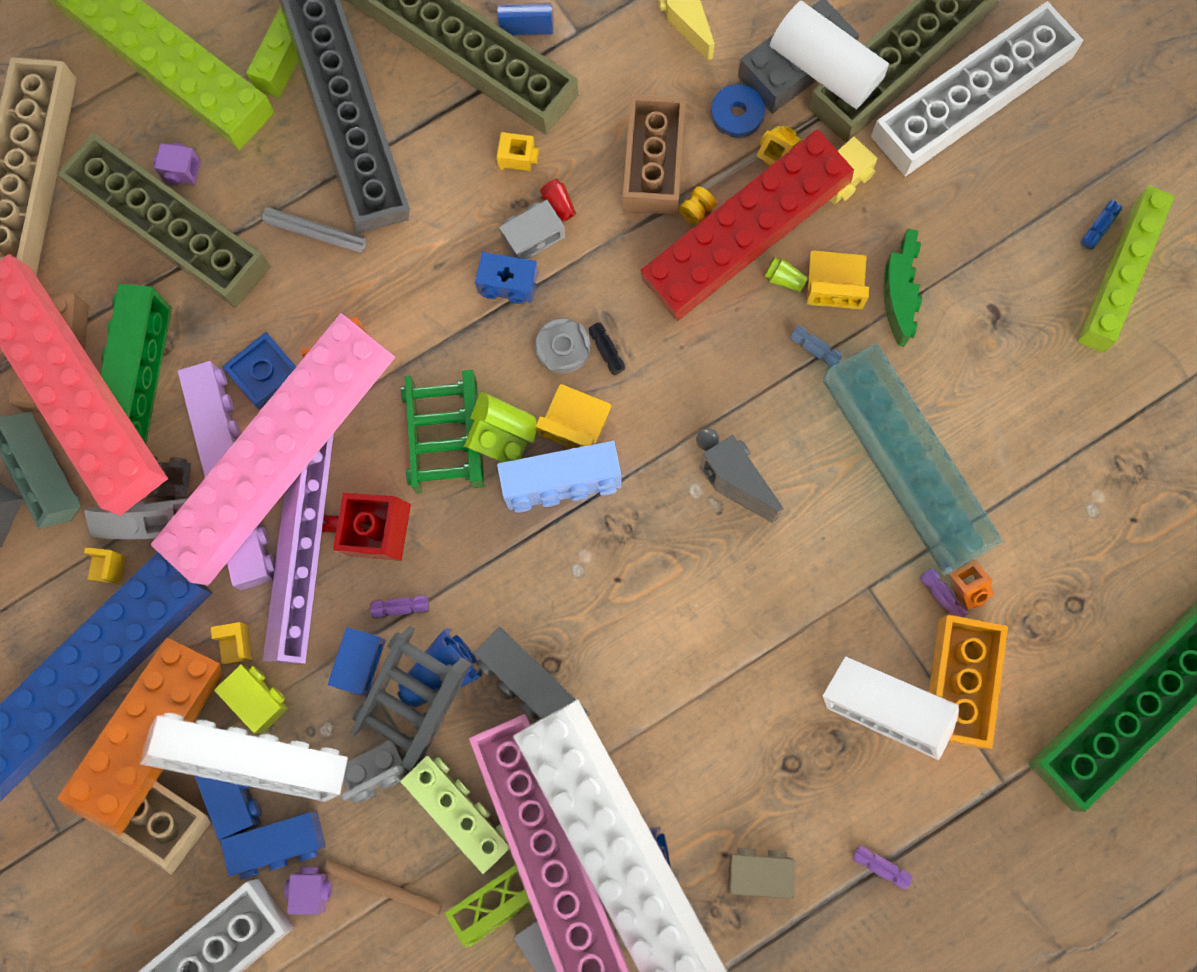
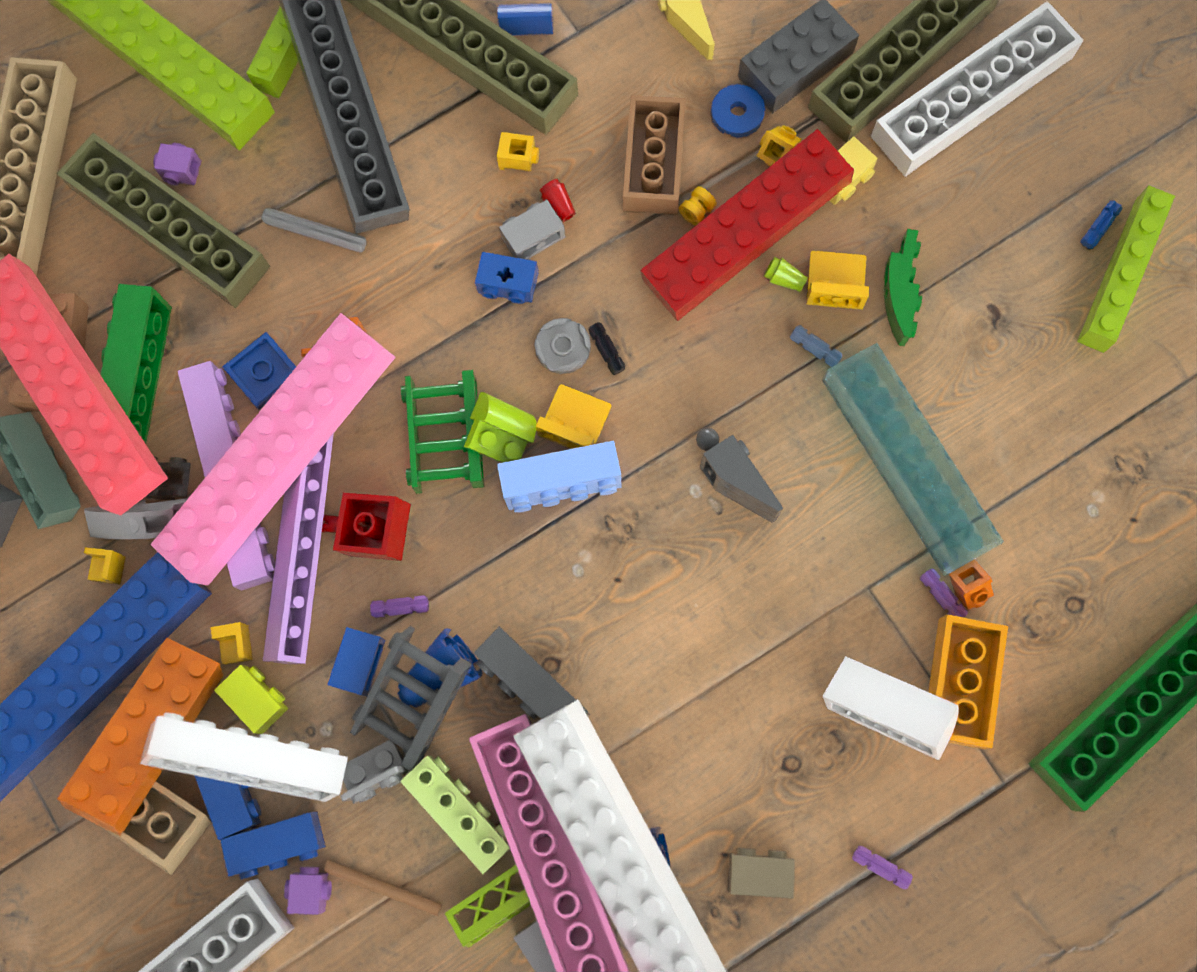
white brick [770,0,889,110] -> none

